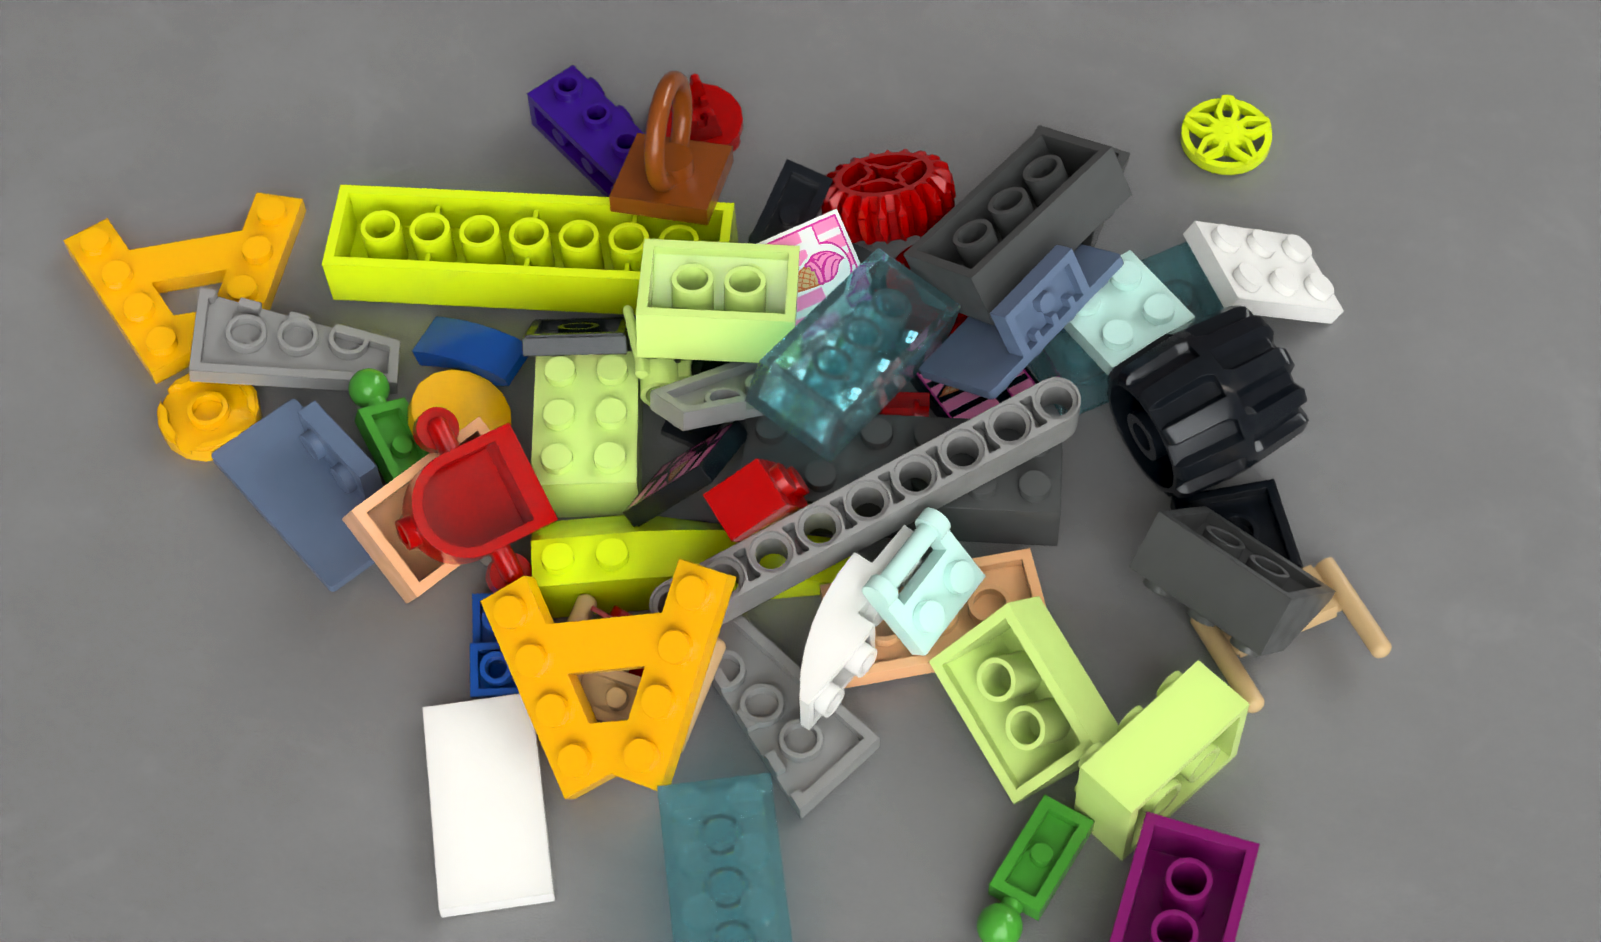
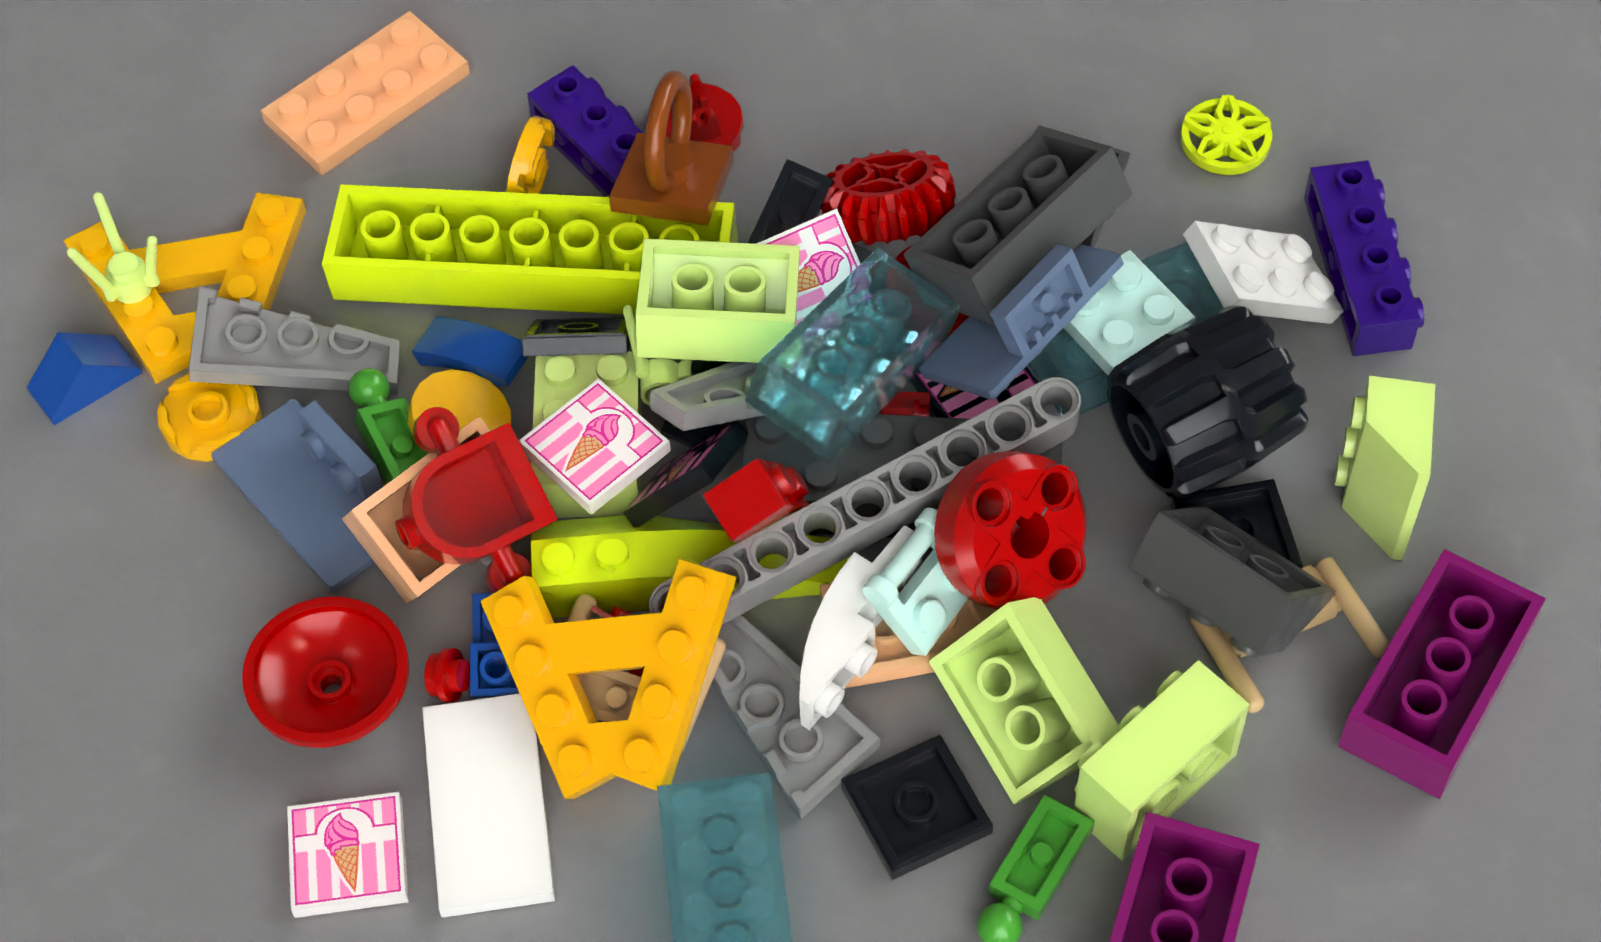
none -> blue slope [27,332,142,425]
none -> yellowish green plant [67,192,160,304]
none -> red dish [242,596,409,748]
none -> light nougat plate [261,11,470,176]
none -> tile [287,792,409,918]
none -> red plate [424,648,470,703]
none -> yellow tile [506,116,555,194]
none -> tile [519,378,671,515]
none -> black tile [841,735,993,880]
none -> red piece [934,451,1087,610]
none -> dark purple brick [1304,160,1424,356]
none -> yellowish green slope [1334,376,1435,561]
none -> magenta brick [1338,549,1546,799]

